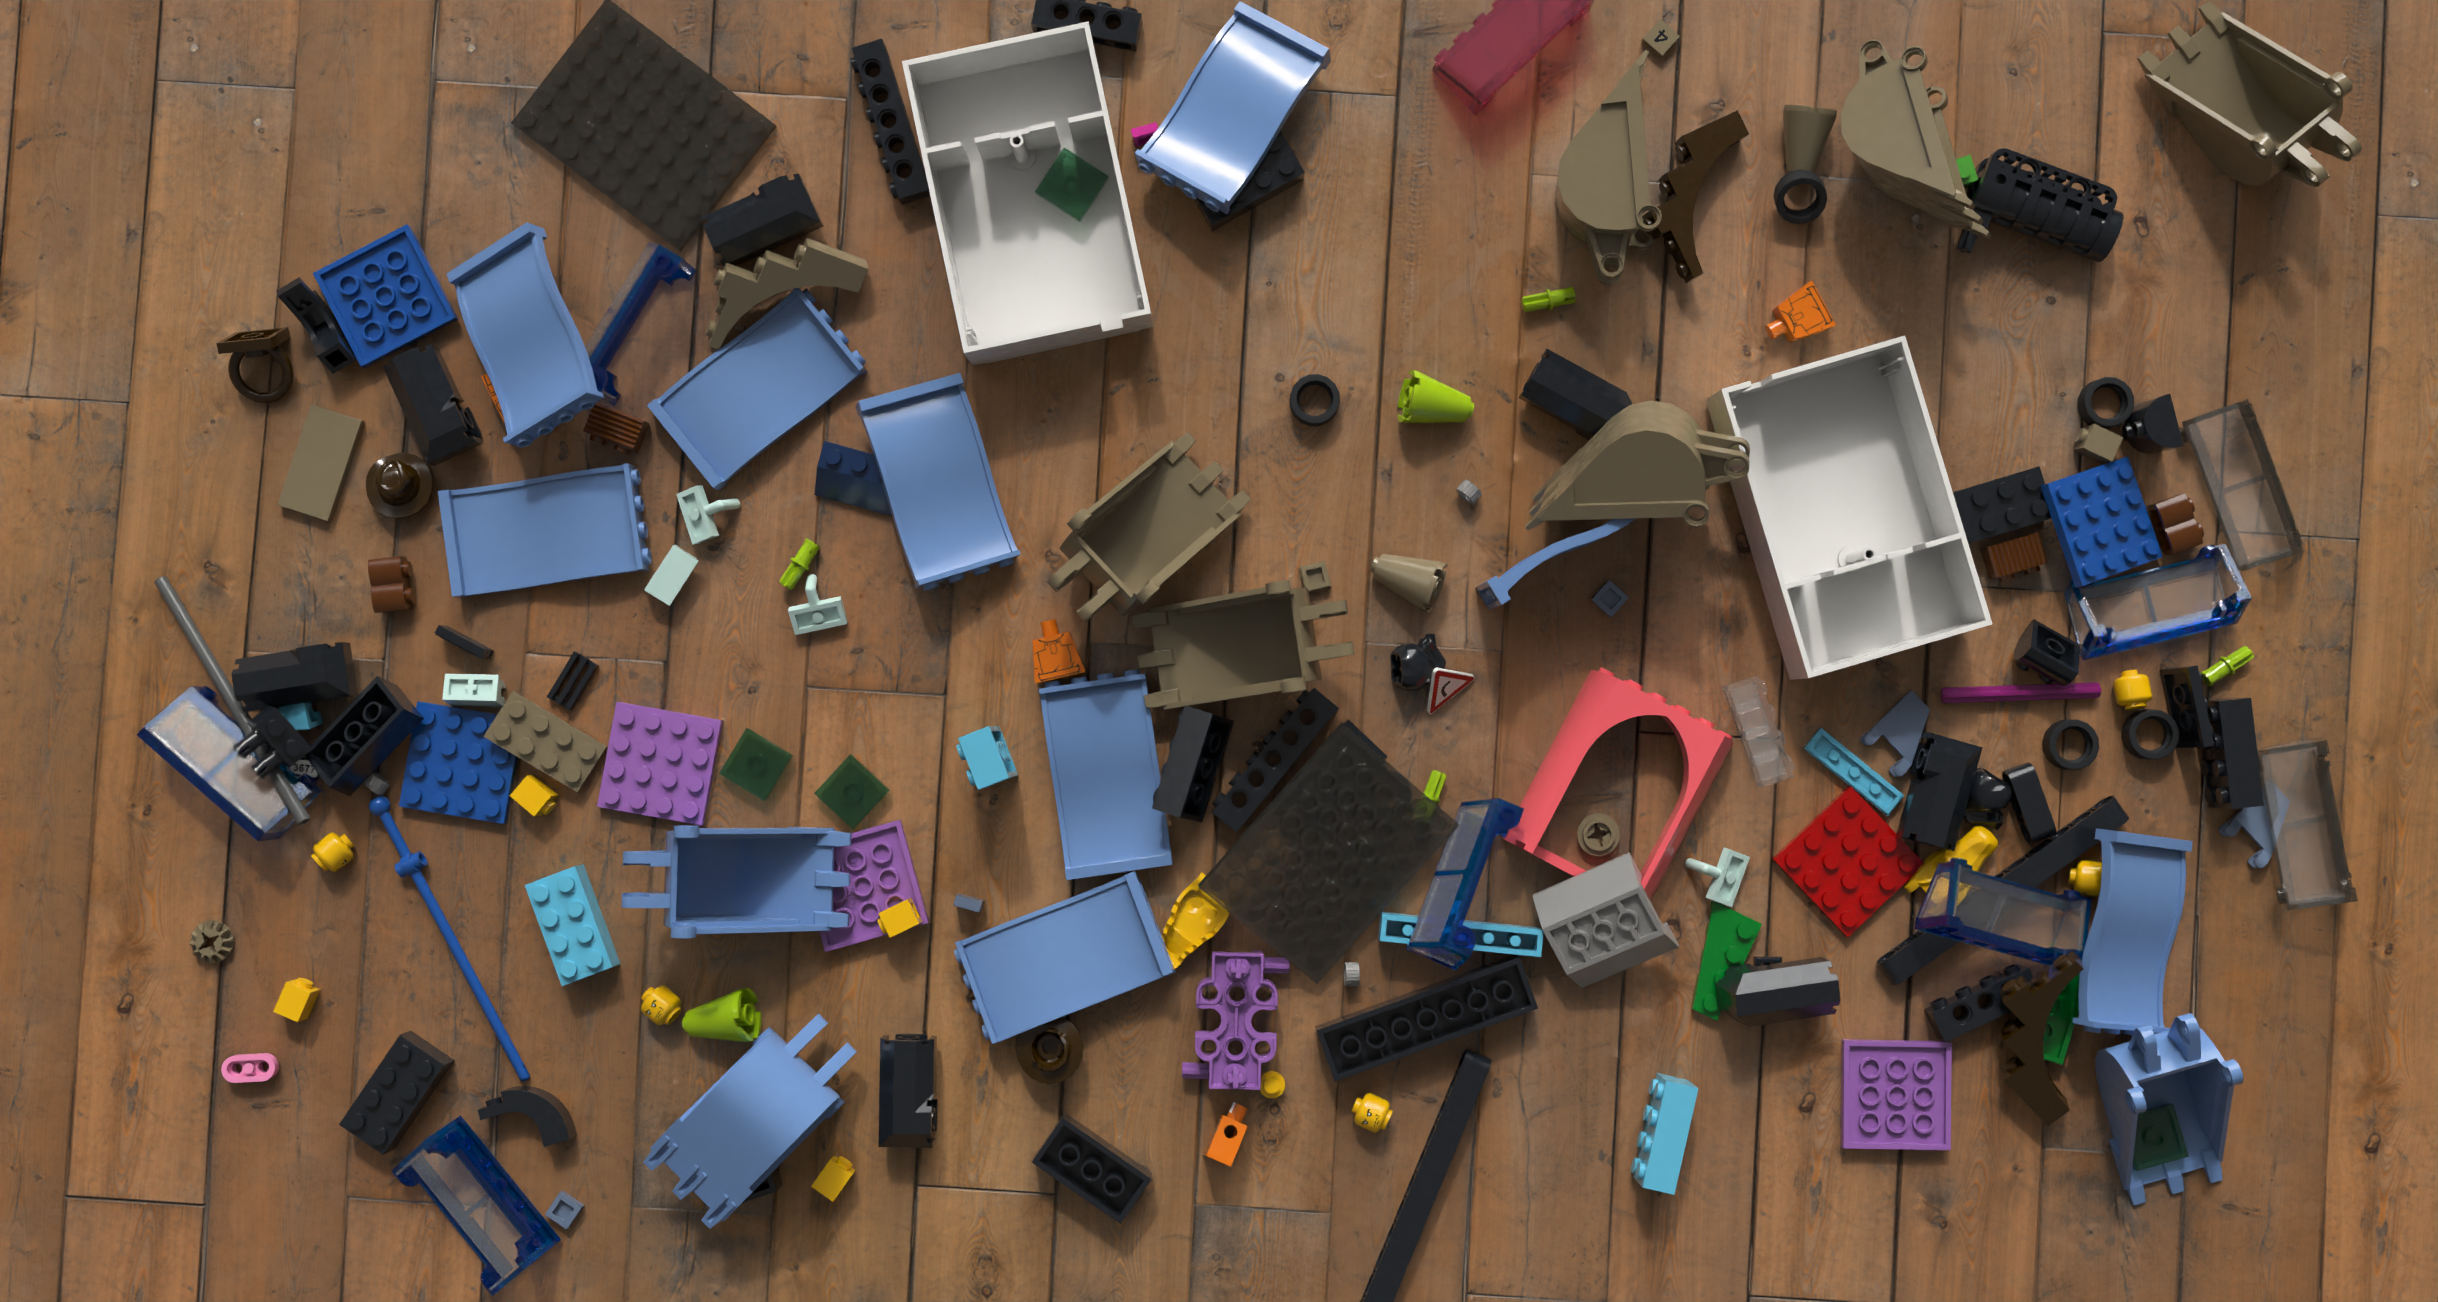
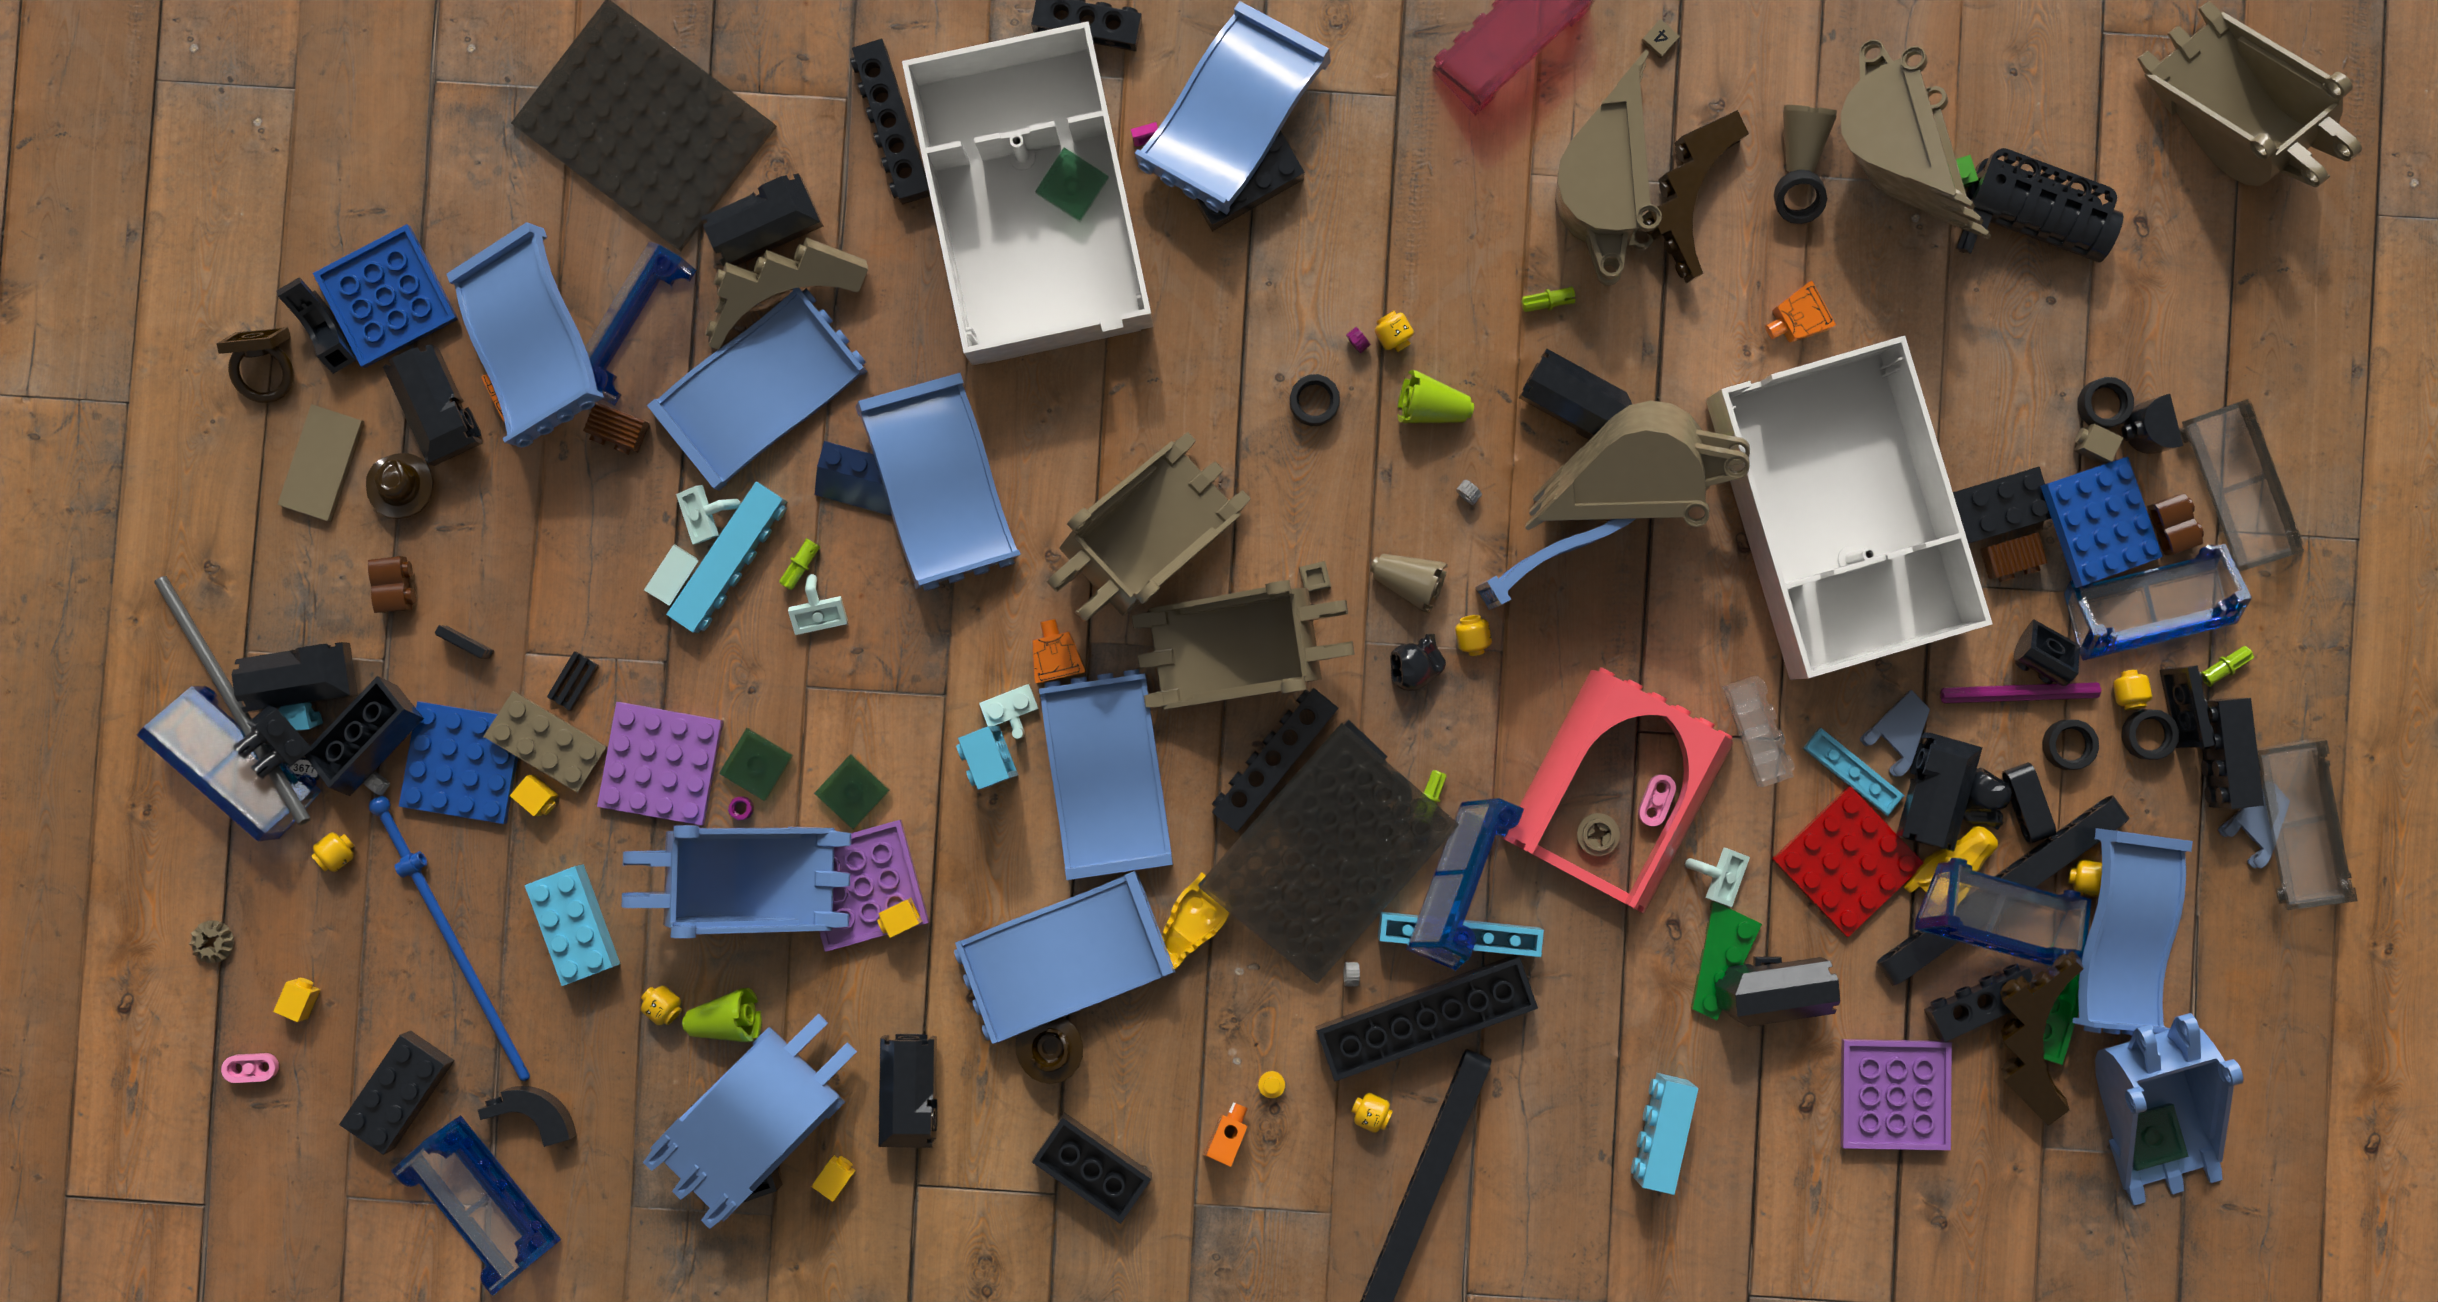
medium blue panel [438,463,652,598] -> none
light aqua hinge [442,674,506,707] -> none
sand blue tile [545,1190,584,1230] -> none
sand blue tile [953,893,985,912] -> none
black brick [1152,705,1234,823] -> none
medium lavender gear [1182,950,1290,1090] -> none
piece [1427,668,1475,714] -> none
light grey slope [1532,852,1679,988] -> none
sand blue tile [1590,580,1629,618] -> none
none -> medium azure brick [666,481,787,633]
none -> magenta axle [728,796,754,820]
none -> light aqua plate [979,684,1039,739]
none -> magenta axle [1346,327,1371,353]
none -> yellow head [1375,311,1414,352]
none -> yellow head [1455,615,1492,656]
none -> bright pink plate [1638,774,1676,826]

